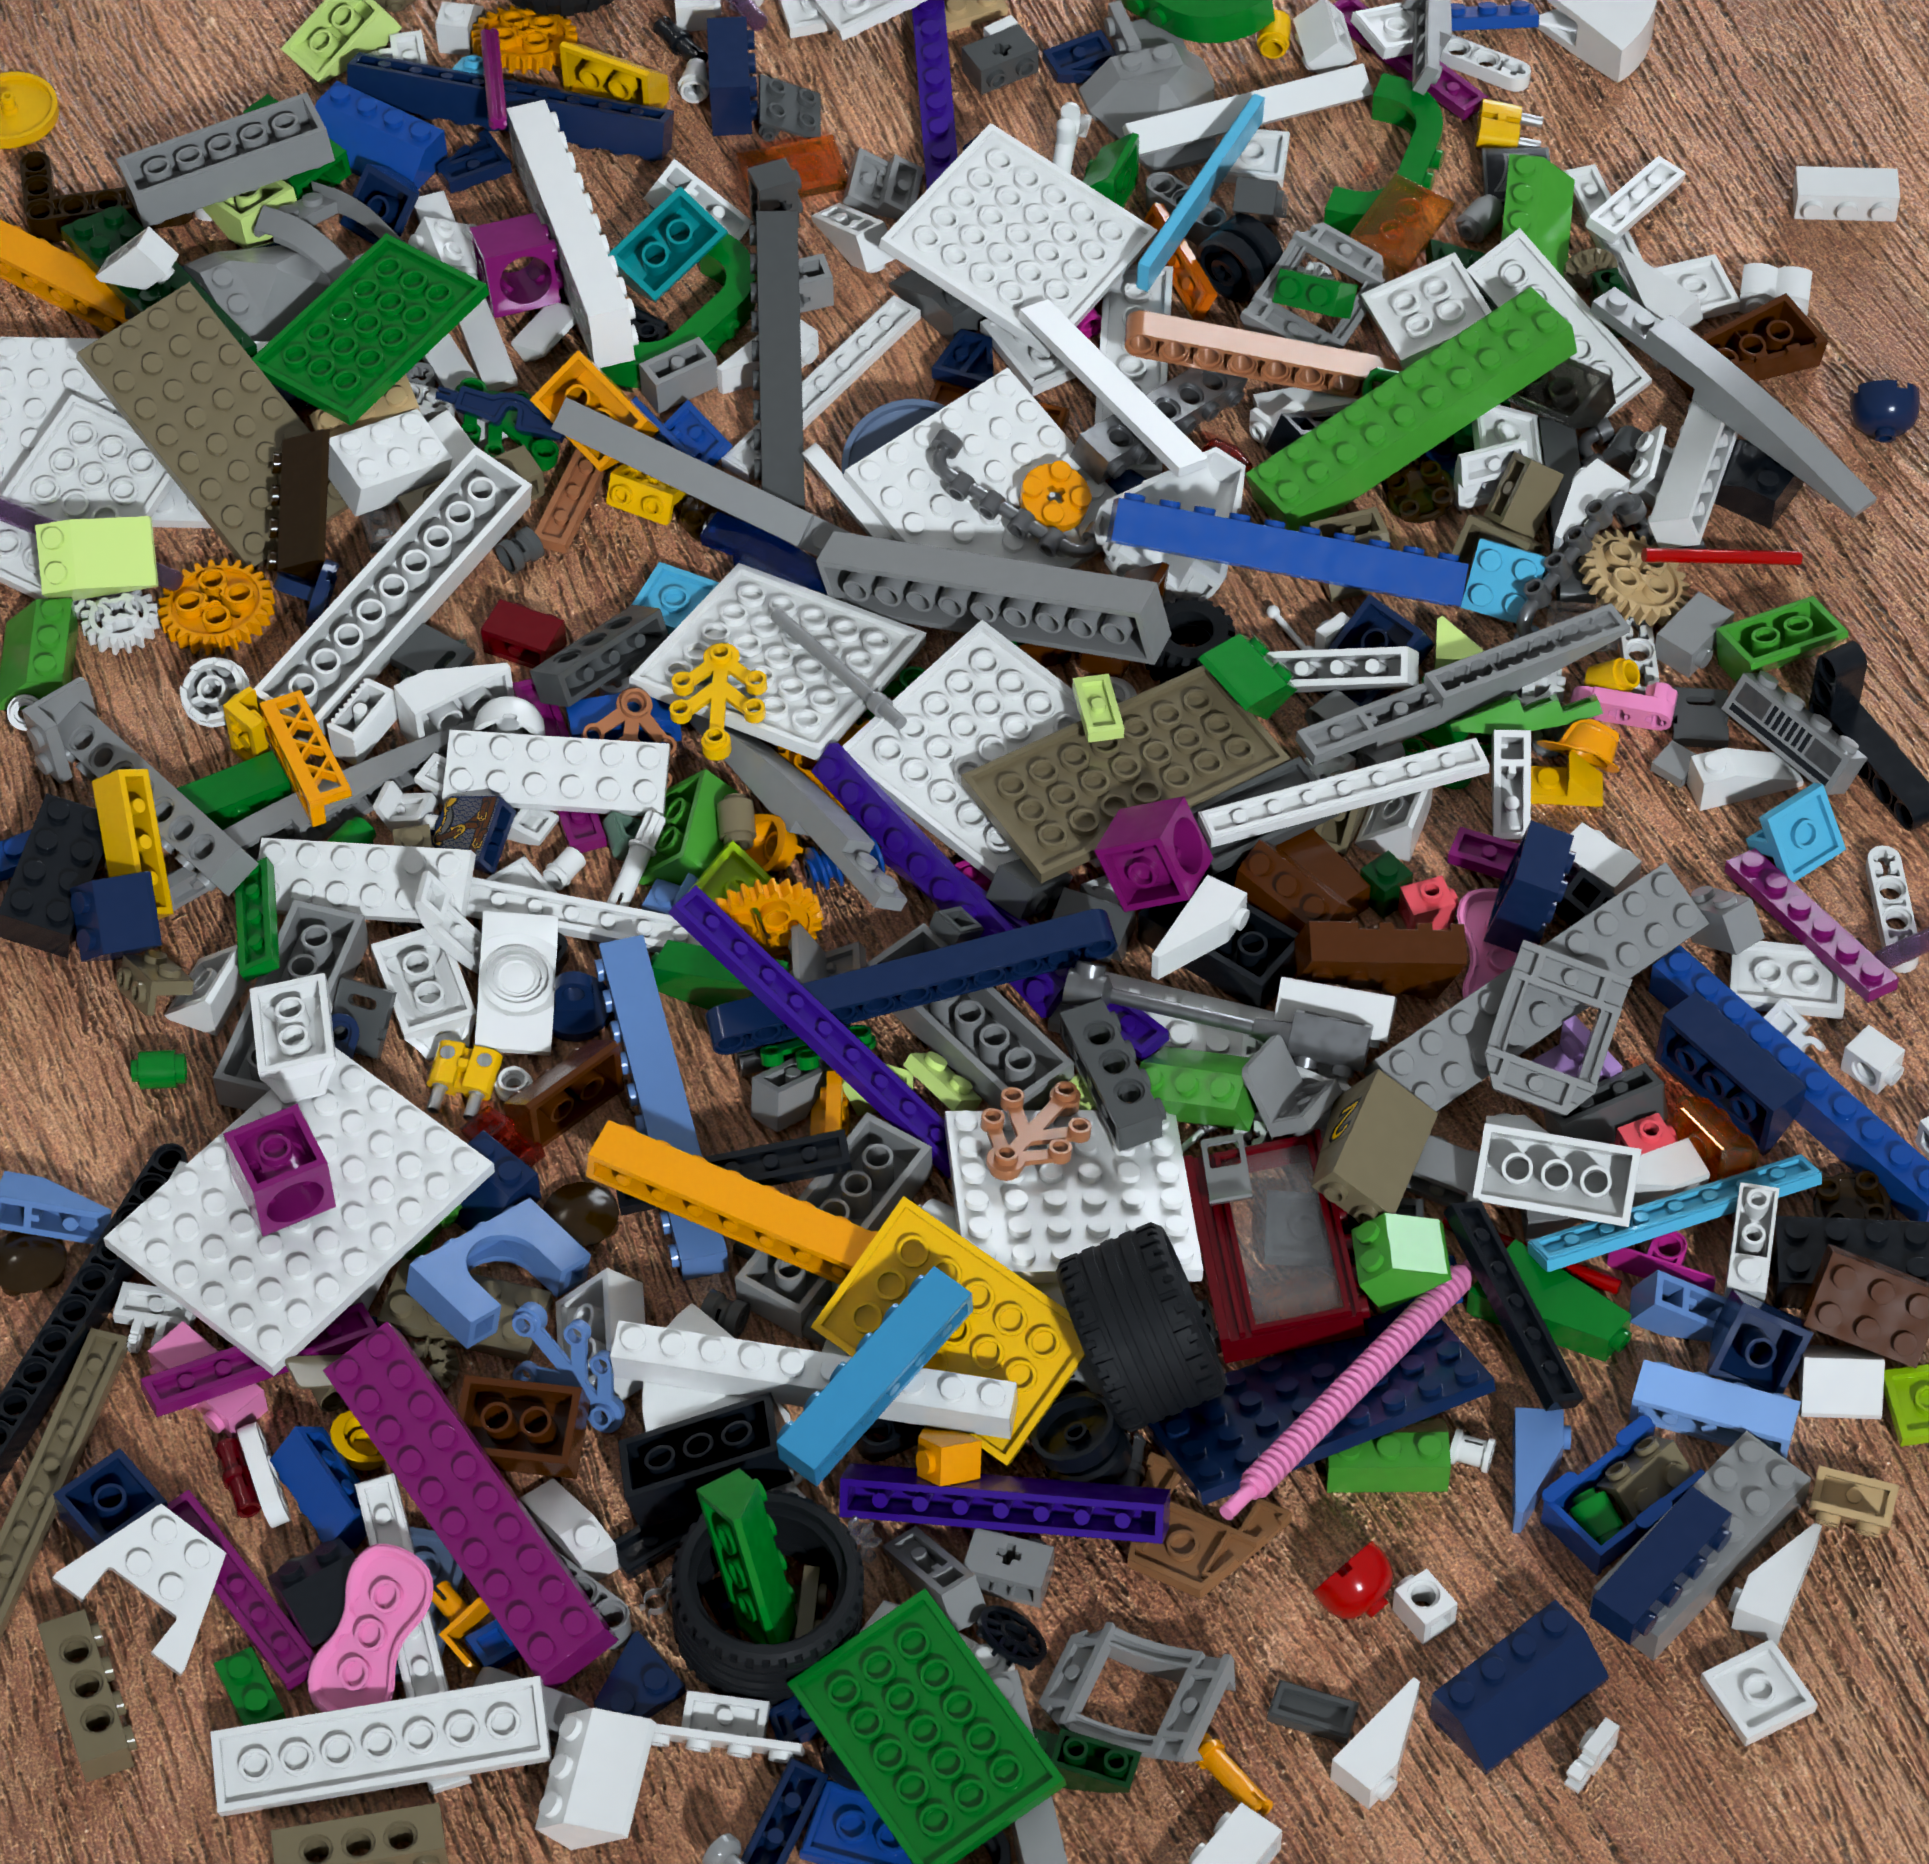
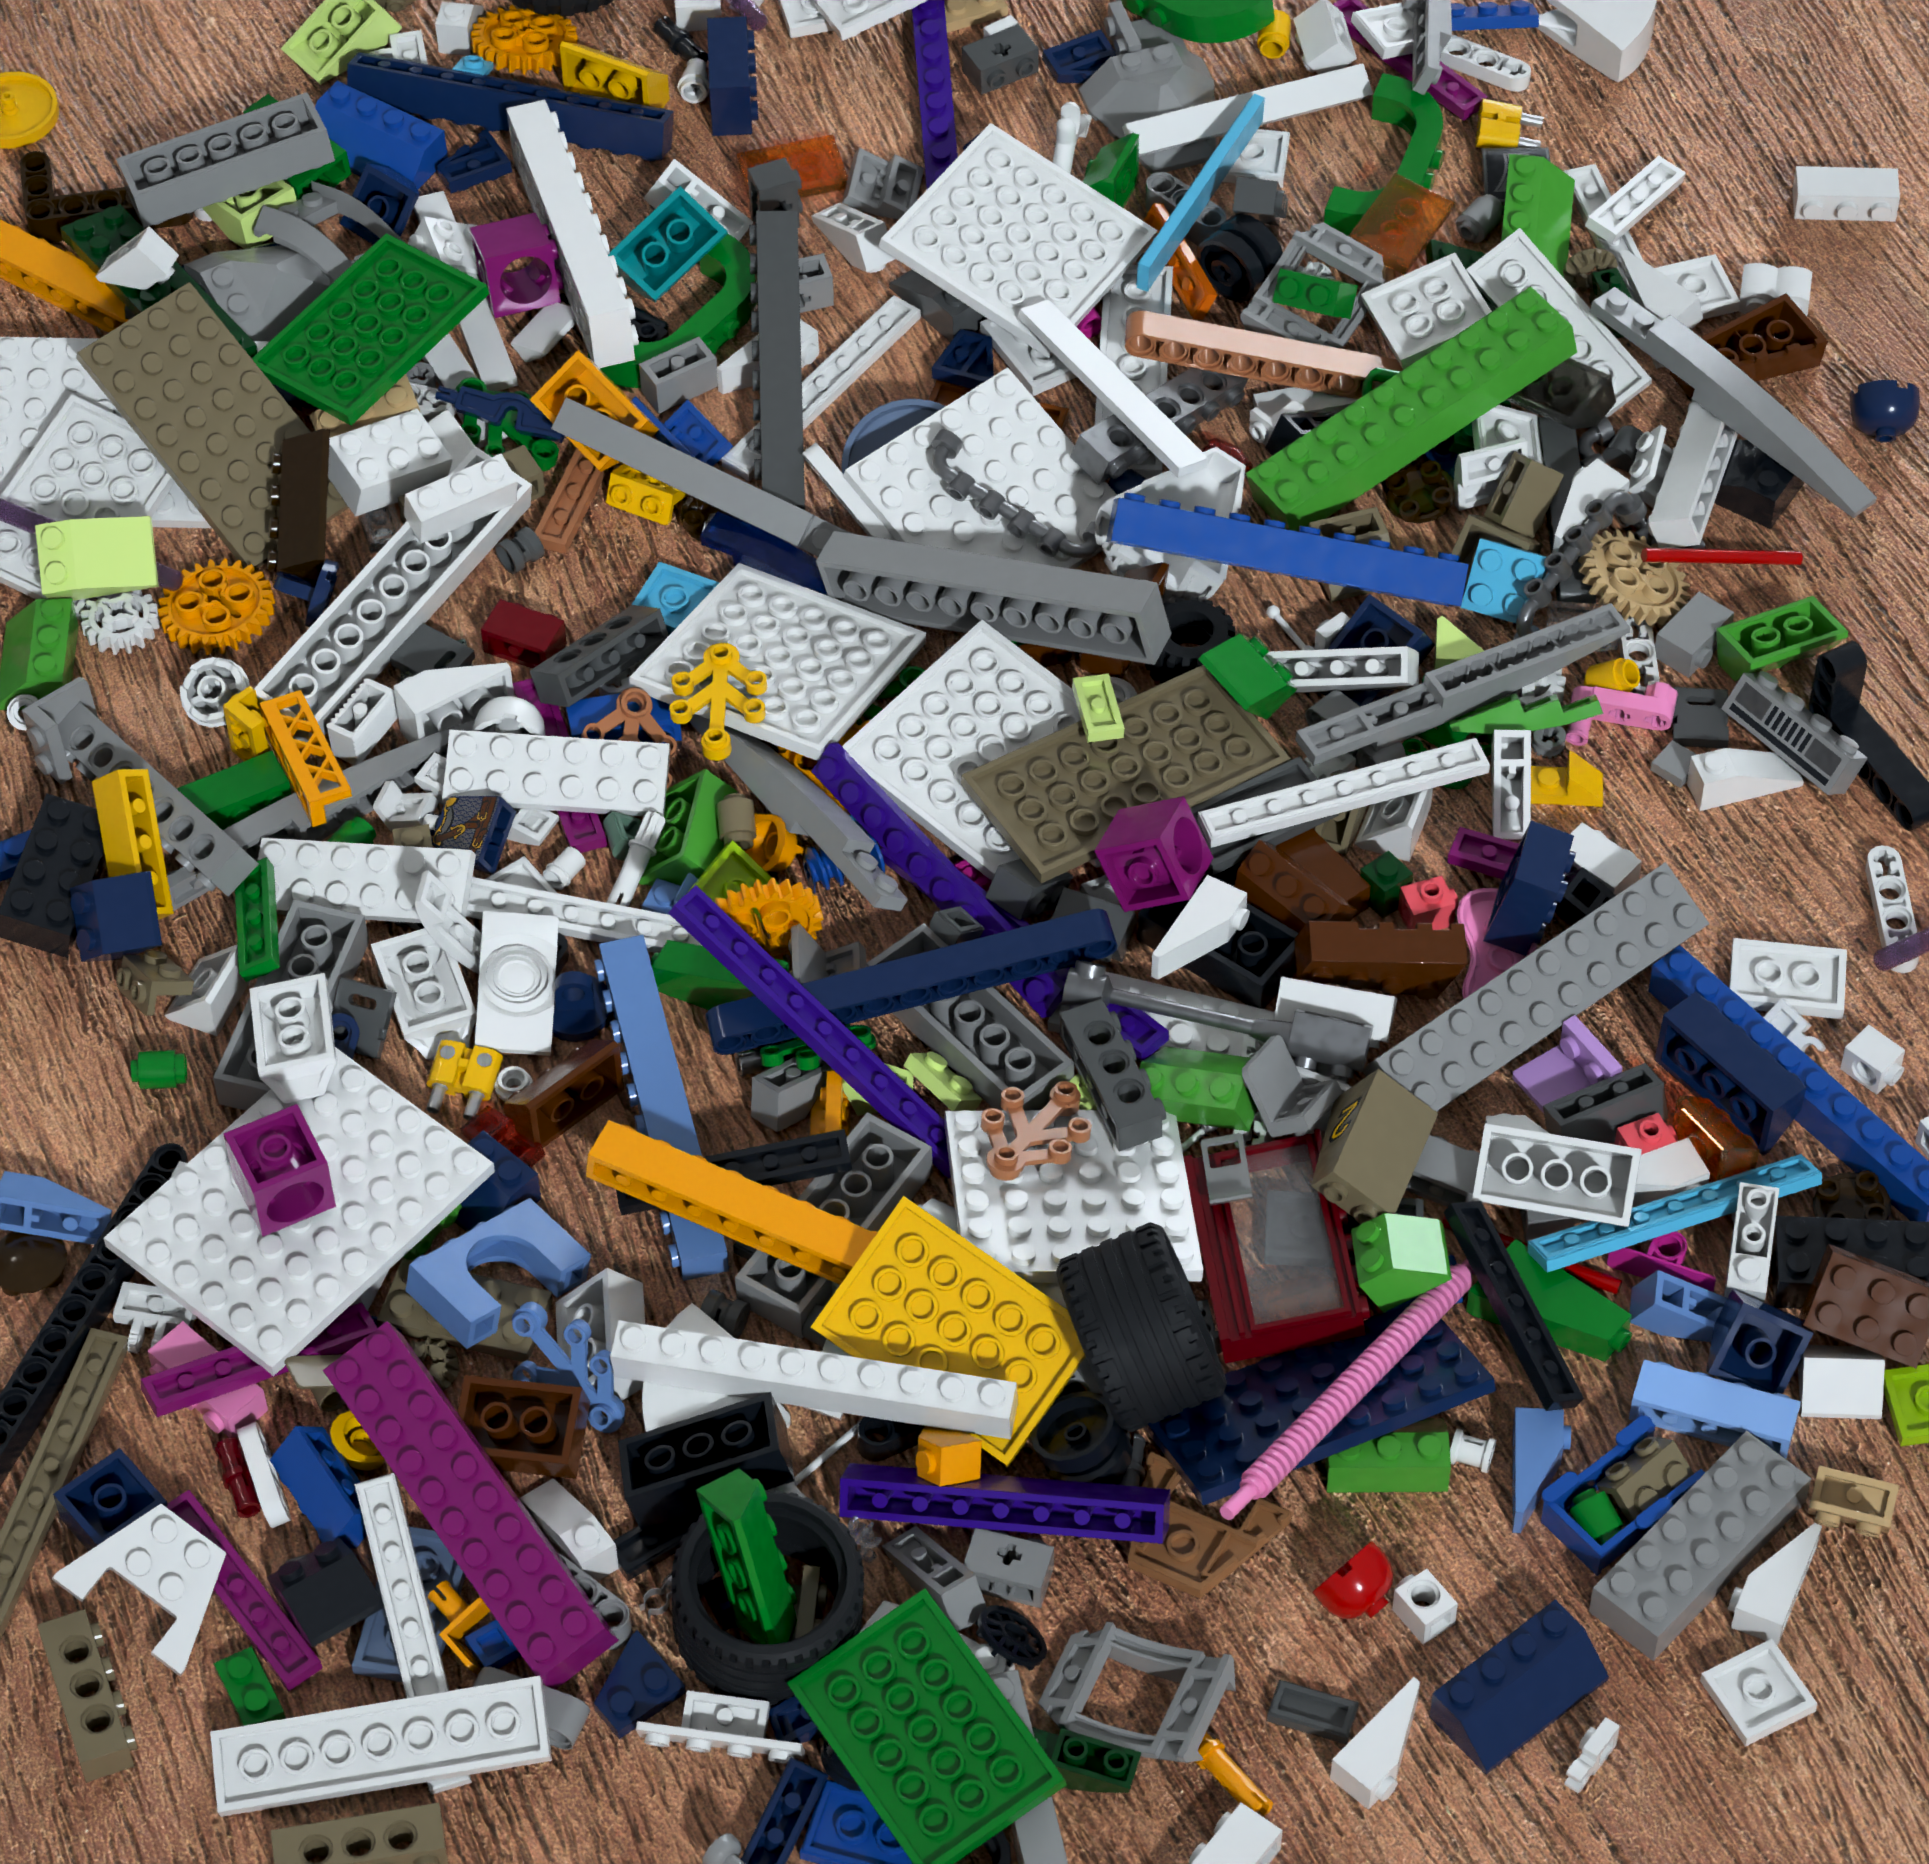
bright pink plate [307,1544,433,1712] -> none
magenta axle [481,28,507,130] -> none
white slope [535,1708,657,1850] -> none
dark brown dish [543,1182,619,1247] -> none
dark grey hinge [759,74,821,143] -> none
light grey bar [771,609,907,730] -> none
dark azure brick [776,1266,973,1487] -> none
light orange plate [1019,461,1092,532] -> none
light grey wedge [1484,940,1632,1116] -> none
light orange piece [1536,719,1620,773] -> none
dark blue brick [1590,1486,1732,1645] -> none
light grey brick [1690,886,1765,955] -> none
magenta plate [1724,848,1899,1003] -> none
medium azure bracket [1746,783,1846,883] -> none
none -> white brick [404,454,518,544]

